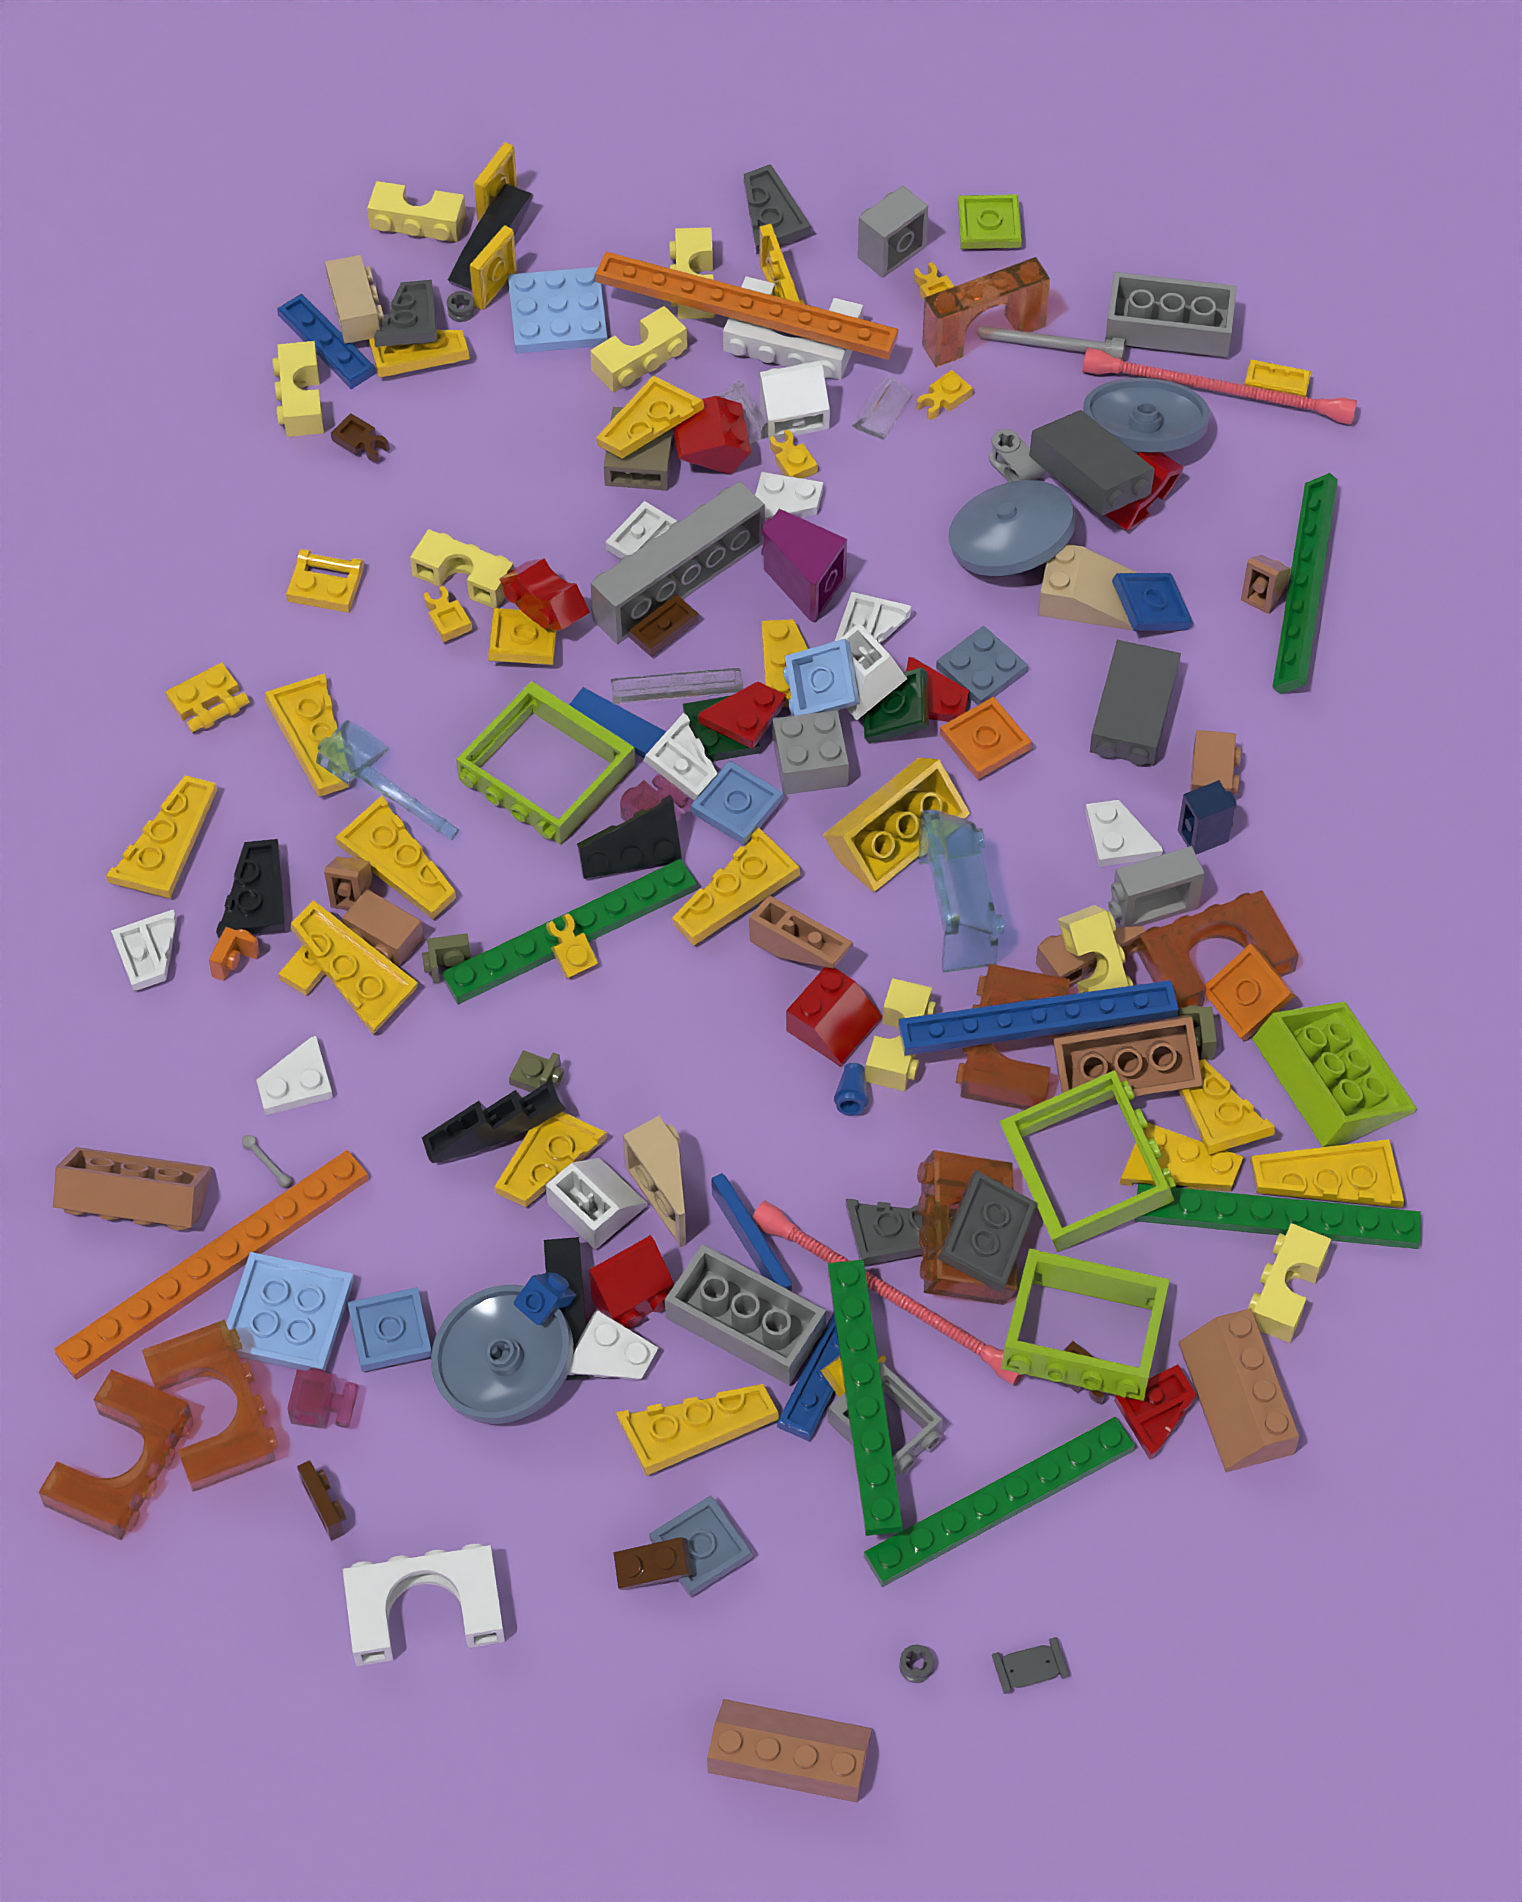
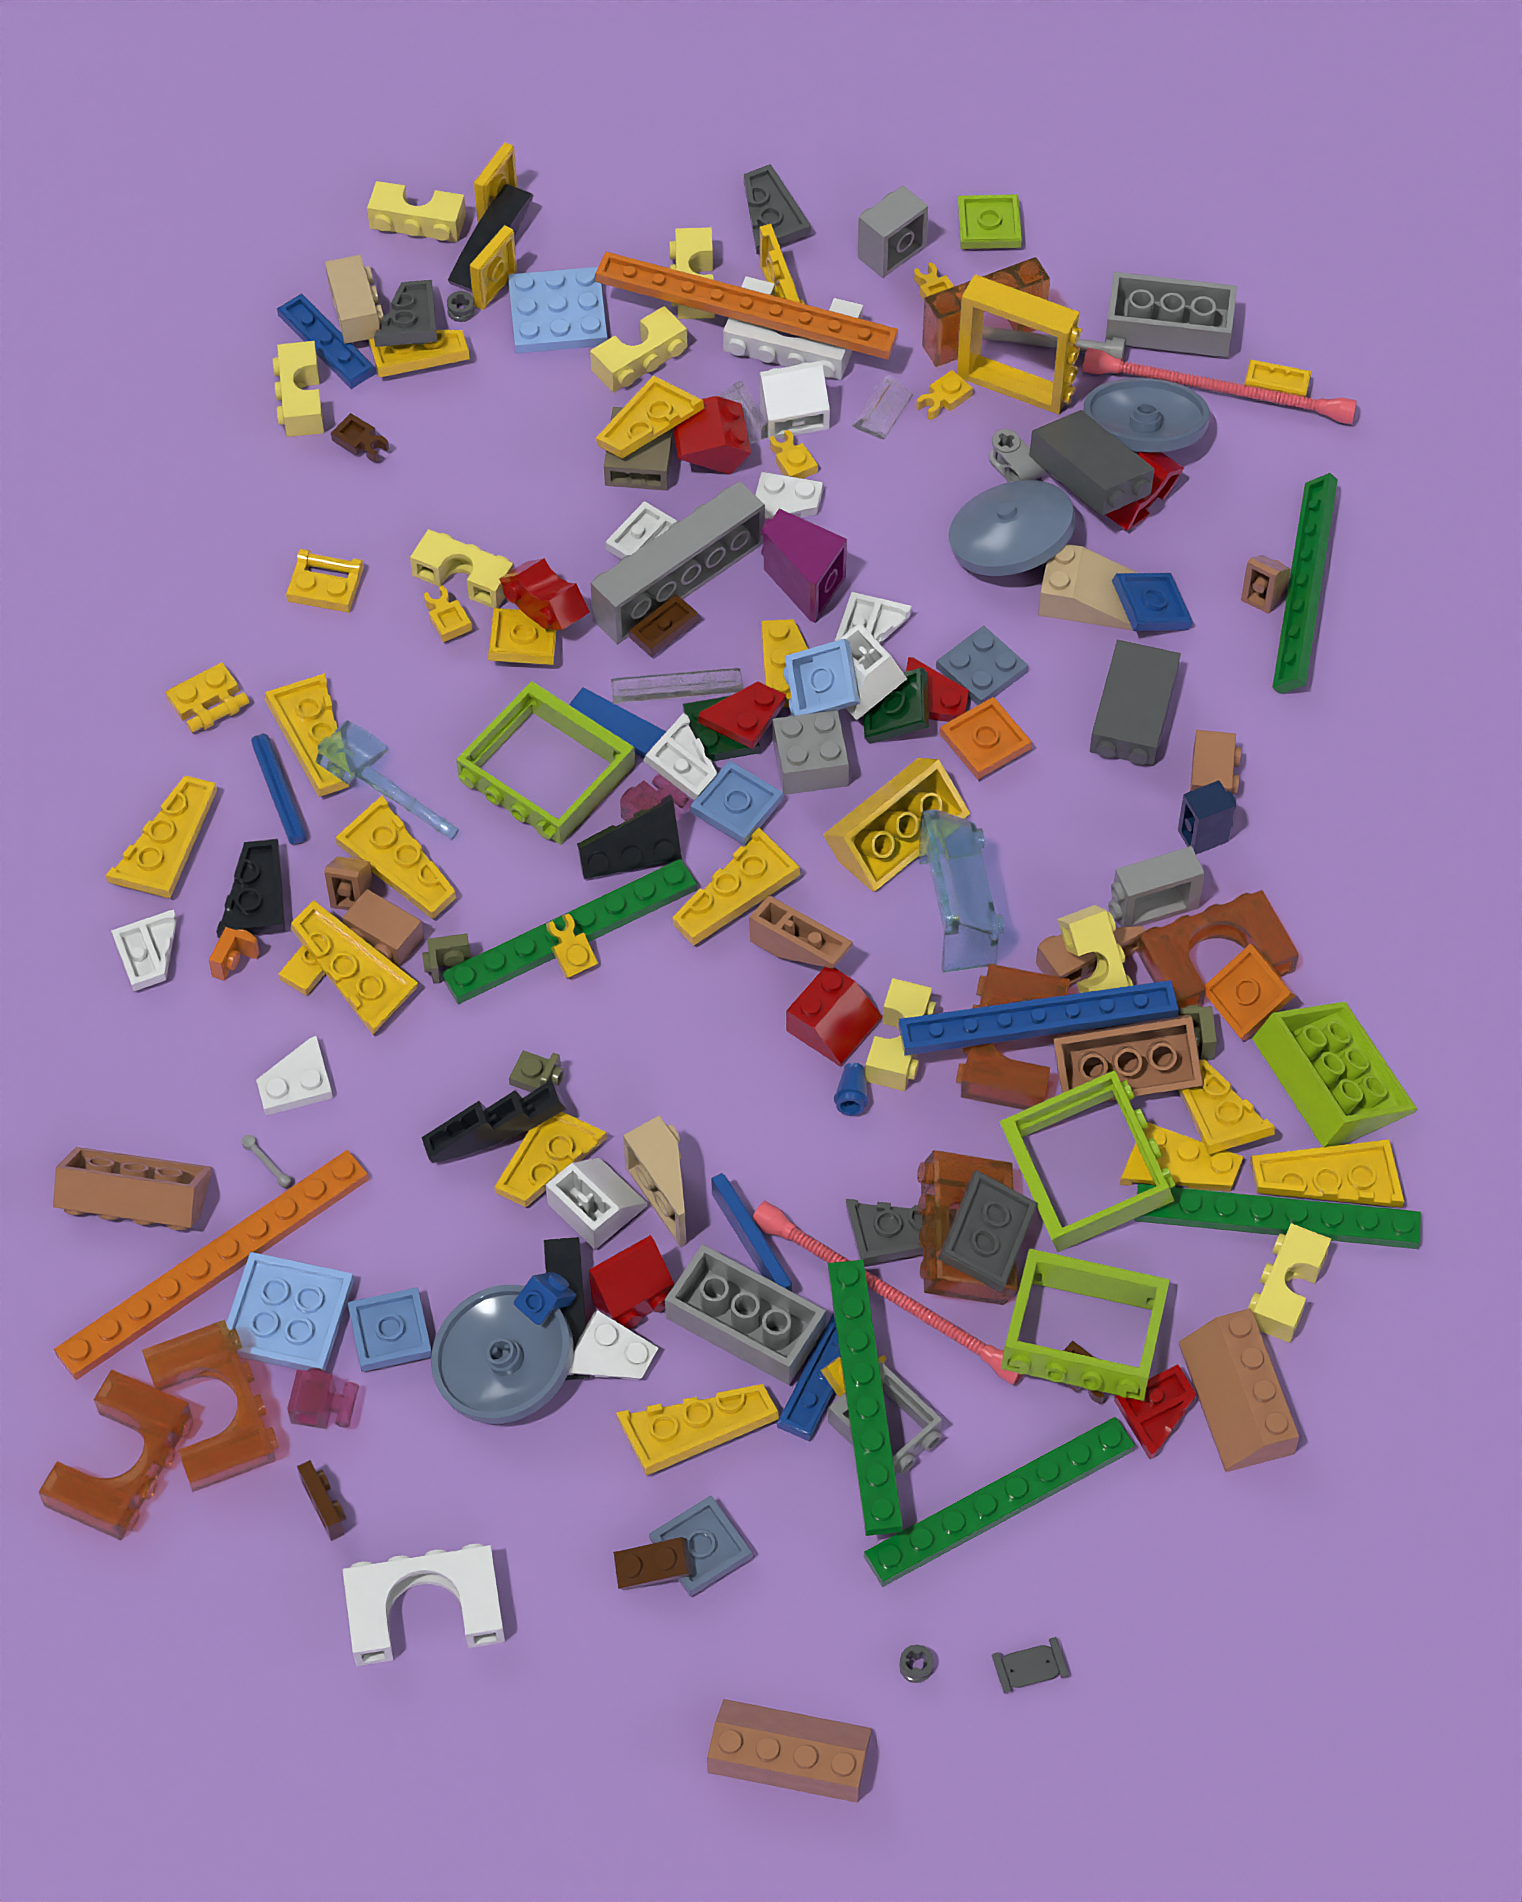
white wing [1085,800,1163,867] -> none
none -> blue axle [251,733,306,845]
none -> yellow window [957,274,1082,415]

